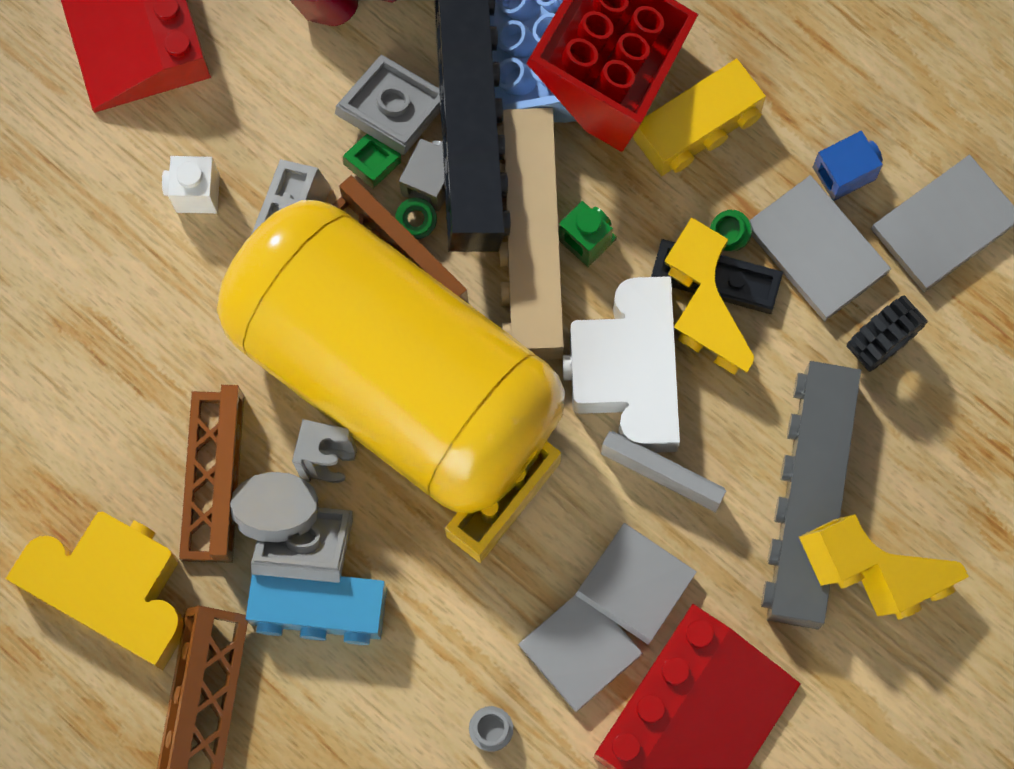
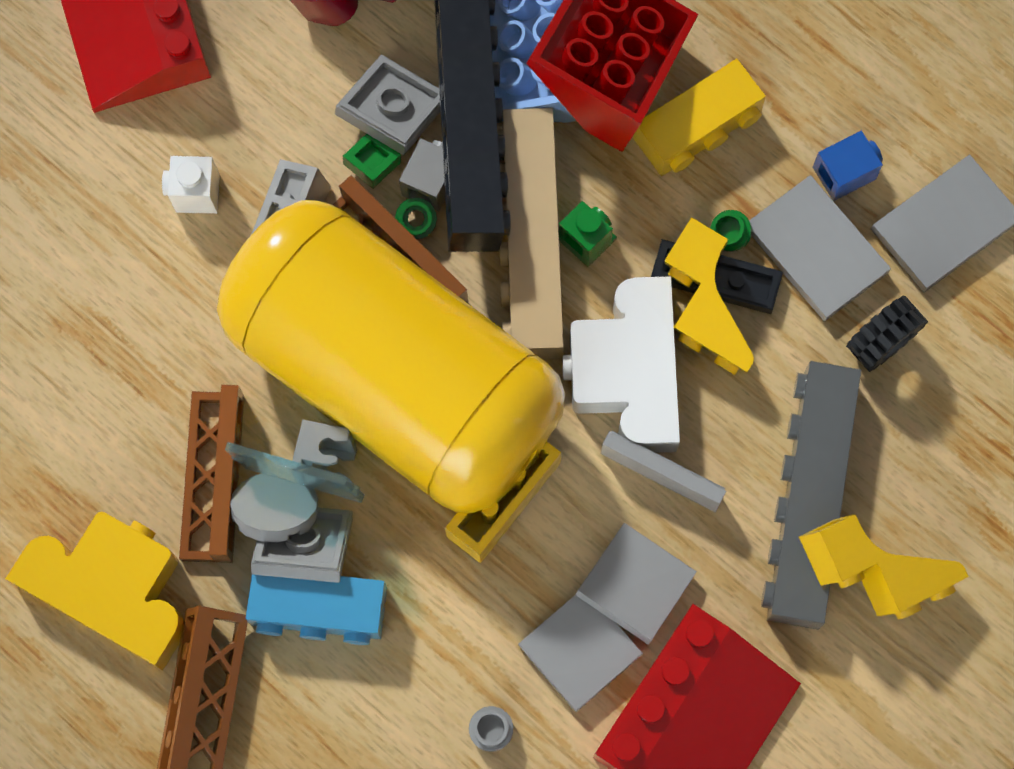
none -> clear light blue piece [225,442,364,503]

